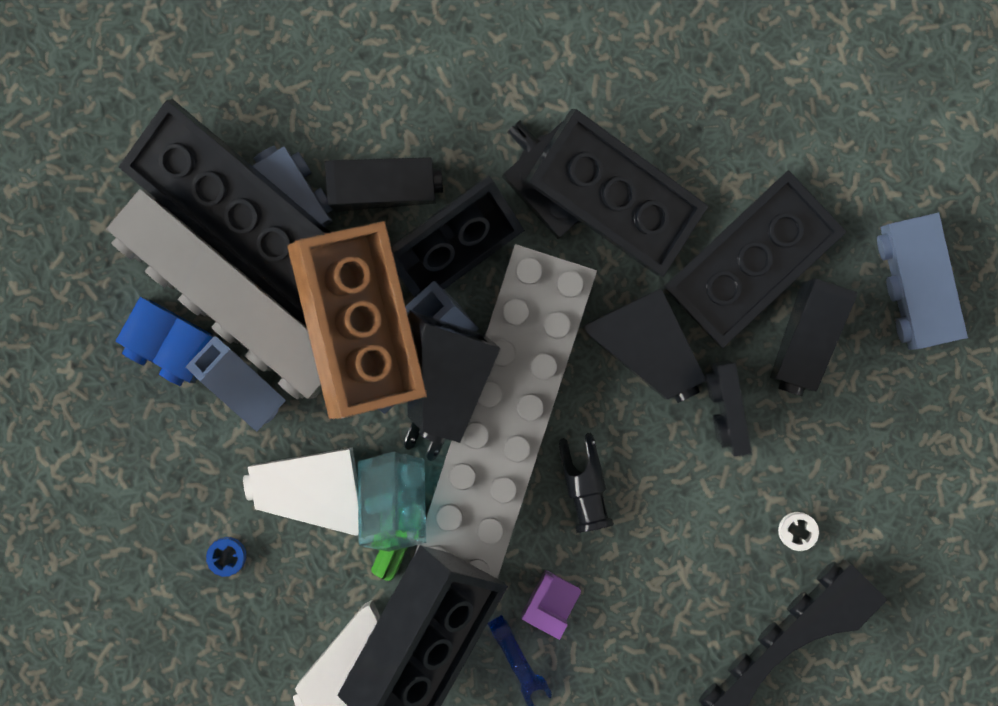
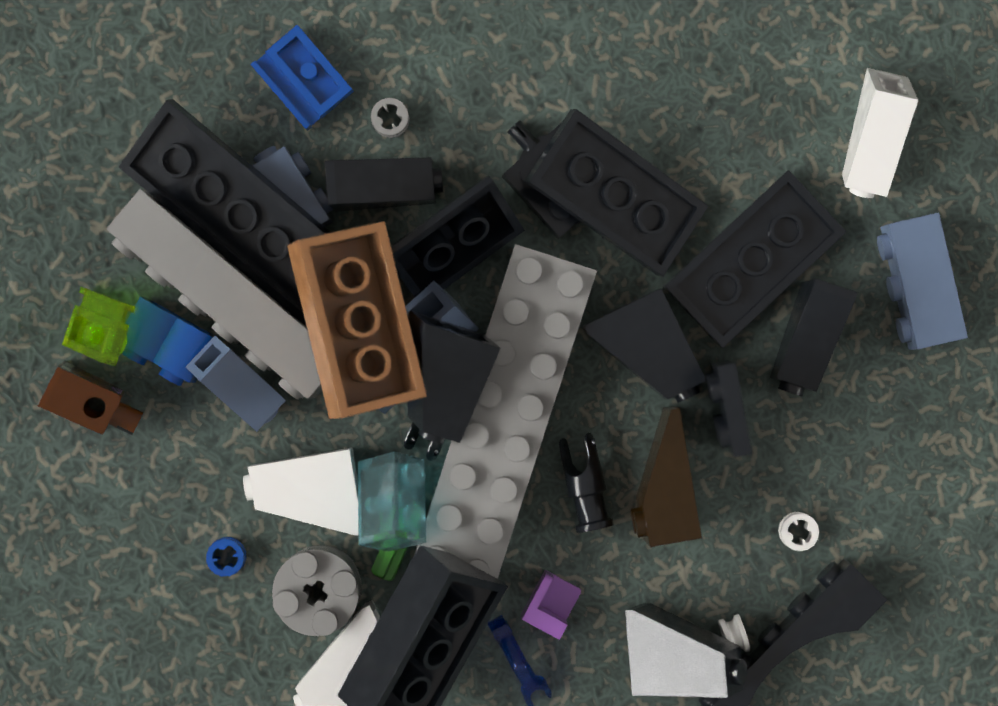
none -> reddish brown torso [38,360,144,435]
none -> clear neon green plate [62,287,136,366]
none -> blue plate [250,25,354,131]
none -> light grey brick [272,545,362,636]
none -> light grey bush [371,98,410,138]
none -> slope [625,603,747,698]
none -> dark brown slope [630,406,702,547]
none -> white bush [718,614,750,652]
none -> white slope [842,68,918,198]

